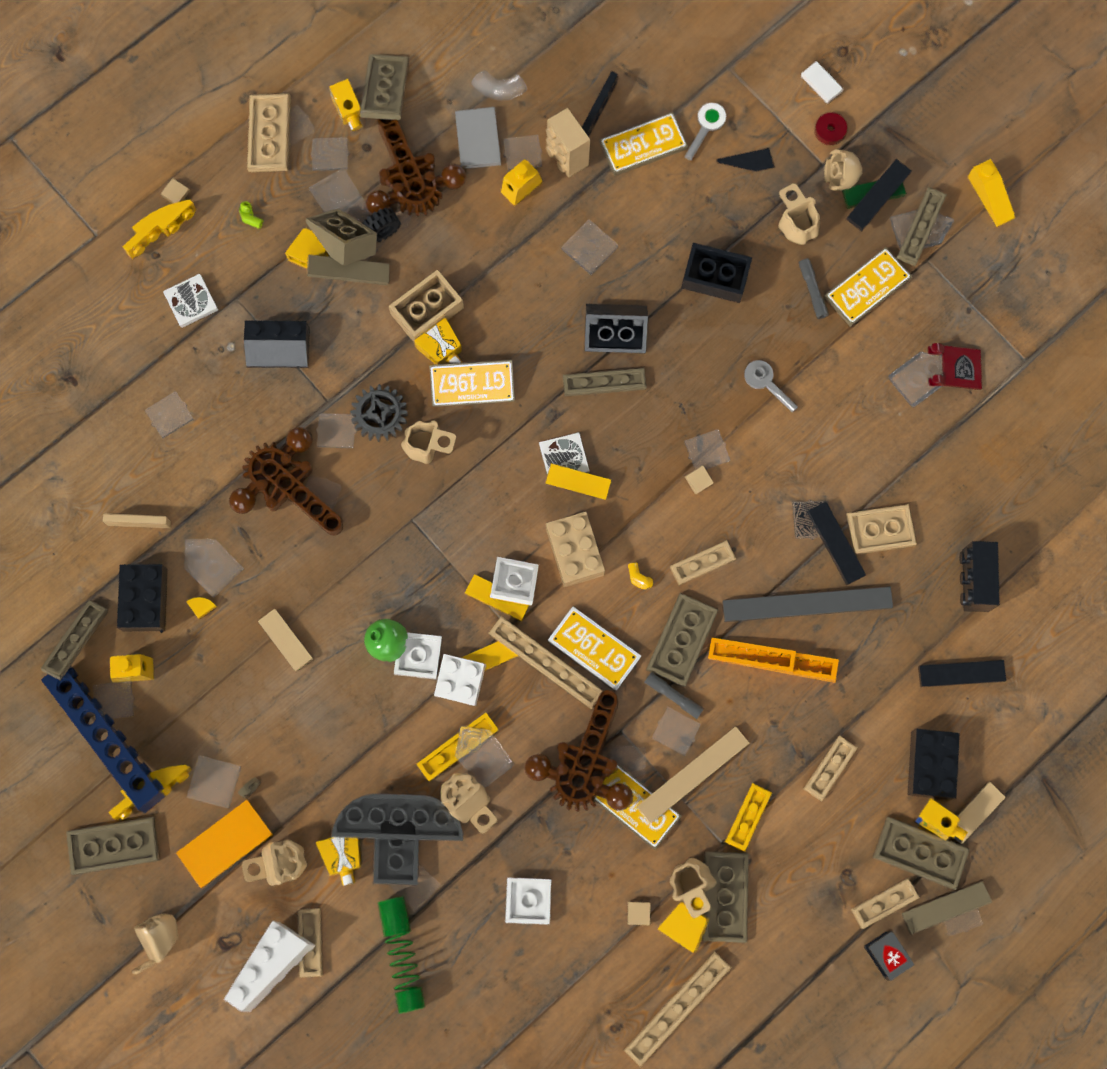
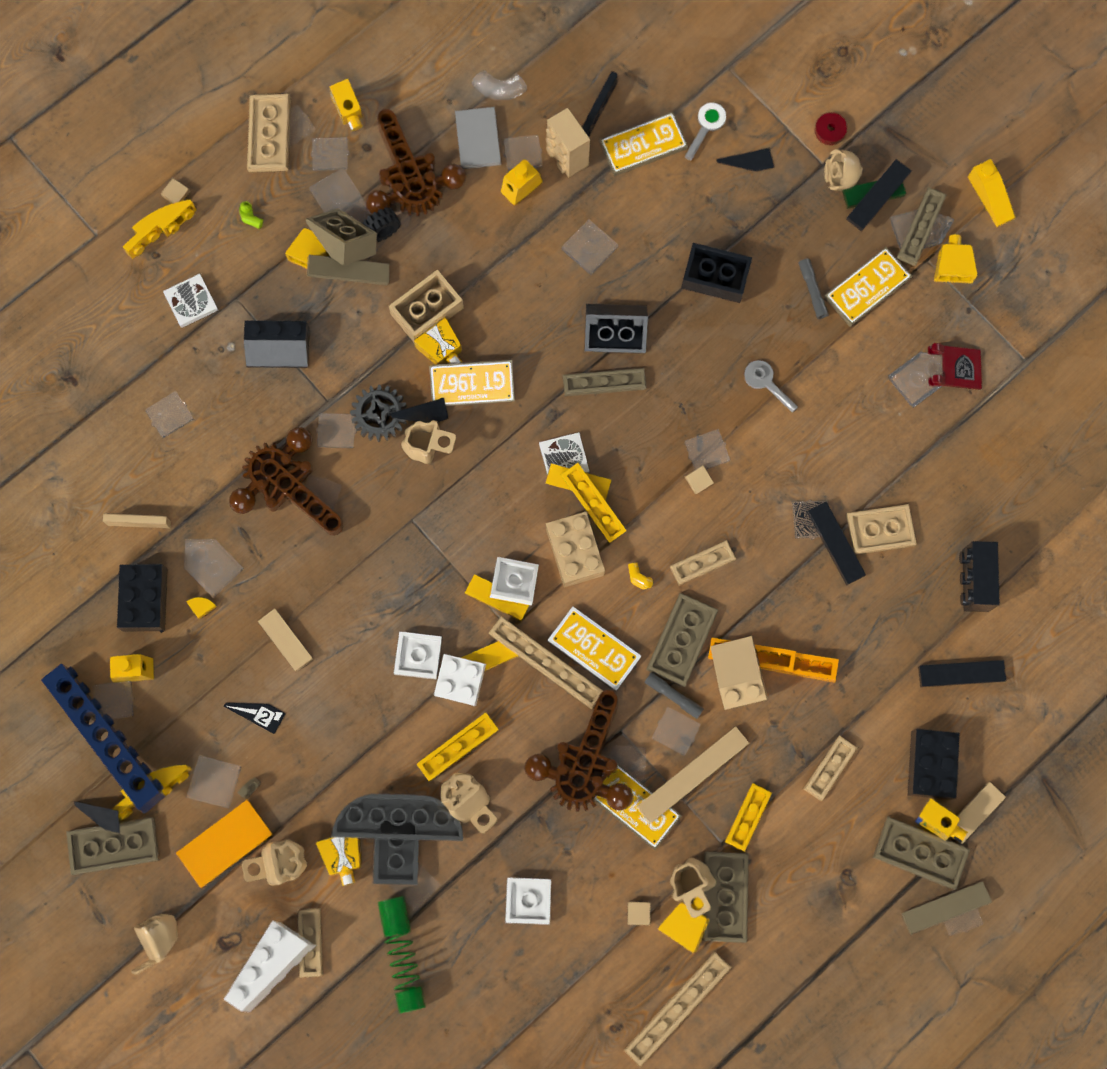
dark tan tile [41,600,108,680] -> none
dark tan tile [360,54,409,120] -> none
bright green cylinder [364,619,408,662] -> none
clear tile [455,726,514,788] -> none
dark grey tile [722,587,893,622] -> none
tan piece [778,184,820,245] -> none
white tile [801,61,843,104] -> none
tan tile [851,878,920,929] -> none
piece [864,931,914,981] -> none
none -> black sticker [74,801,120,833]
none -> sticker [224,703,286,734]
none -> black sticker [390,398,449,423]
none -> yellow plate [561,462,626,543]
none -> tan slope [710,636,768,710]
none -> yellow torso [934,234,977,283]

